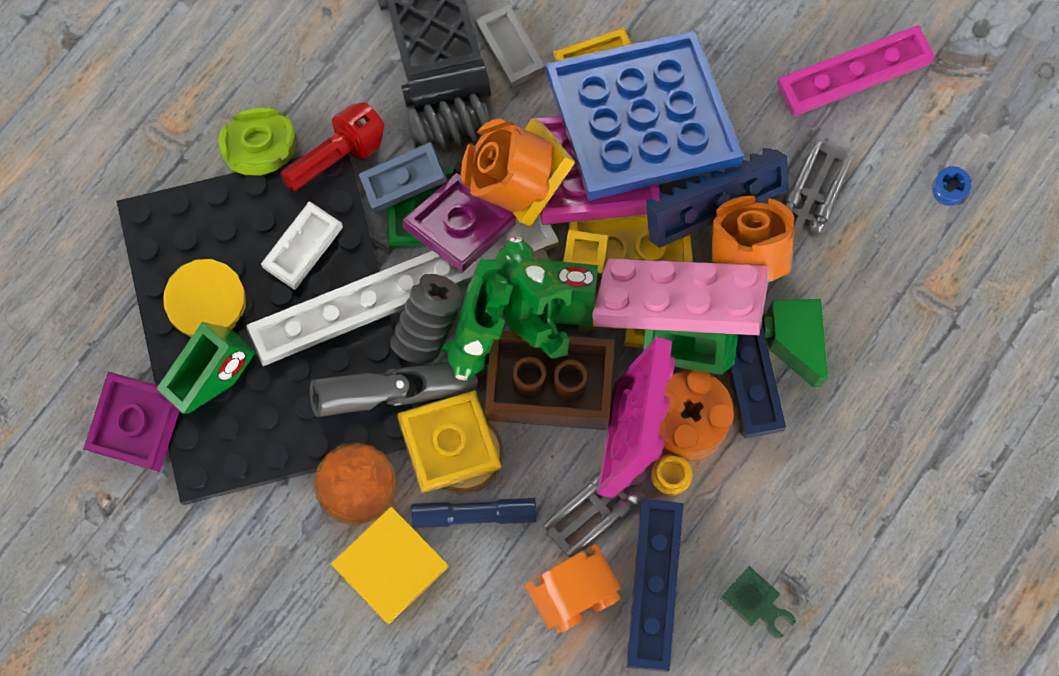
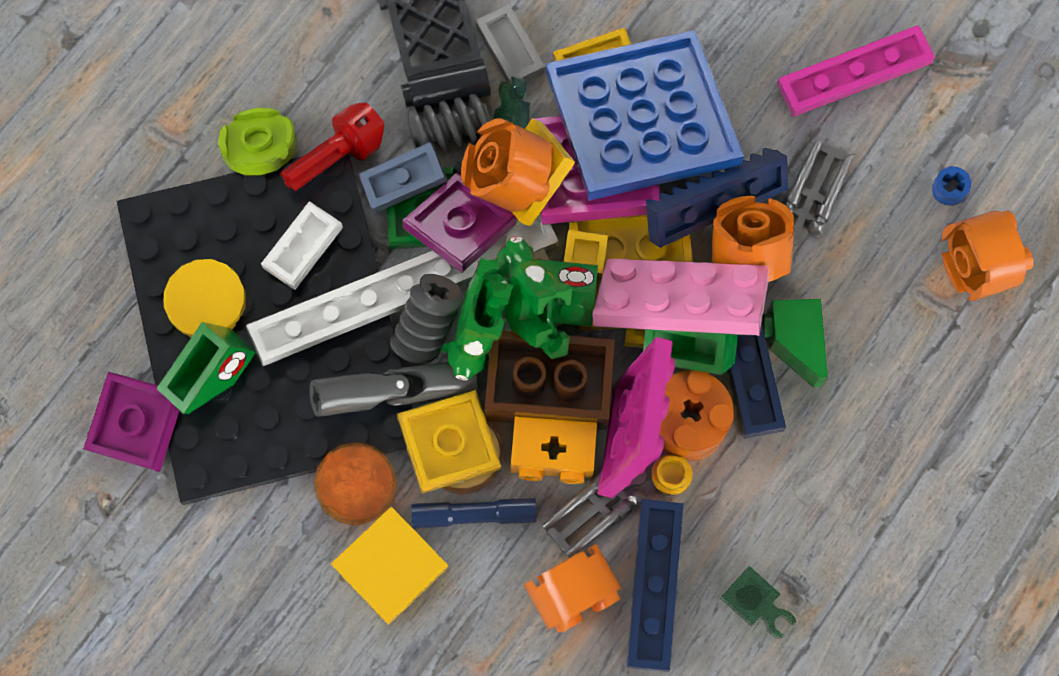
none -> clear green plate [492,76,530,129]
none -> light orange brick [511,416,597,484]
none -> orange brick [941,210,1034,301]

